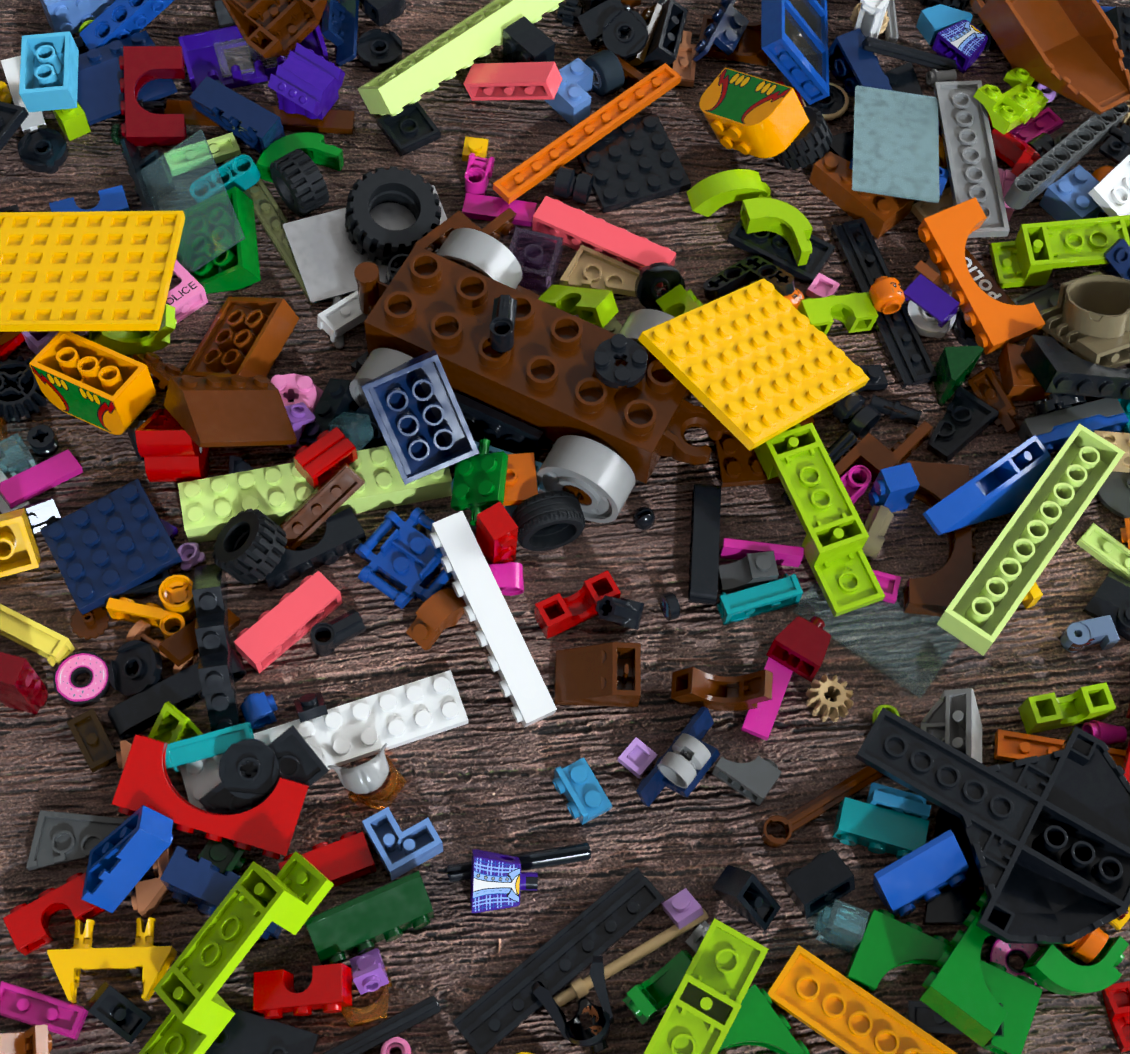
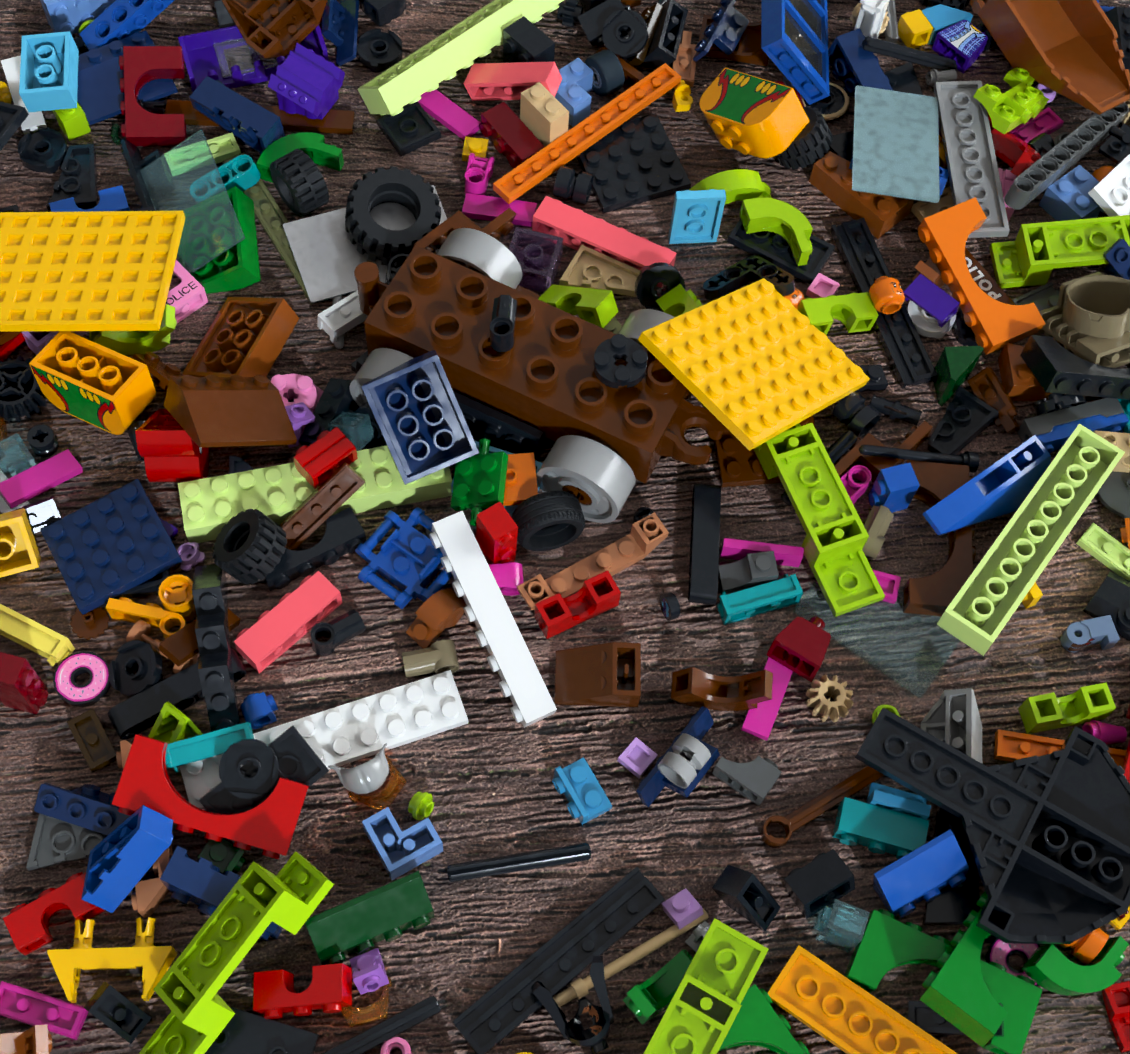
red brick [278,831,376,888] -> none
black plate [294,692,328,723] -> none
torso [470,849,538,913] -> none
black piece [595,596,644,630] -> none
none -> dark blue bracket [34,783,130,835]
none -> black wing [46,143,98,212]
none -> dark tan piece [401,640,460,678]
none -> lime plate [408,792,434,821]
none -> dark pink tile [418,89,481,141]
none -> dark red brick [480,102,545,168]
none -> nougat slope [517,512,669,610]
none -> tan brick [520,82,569,147]
none -> medium azure plate [668,189,726,244]
none -> yellow piece [672,80,693,112]
none -> black piece [859,444,980,473]
none -> yellow brick [897,9,933,48]

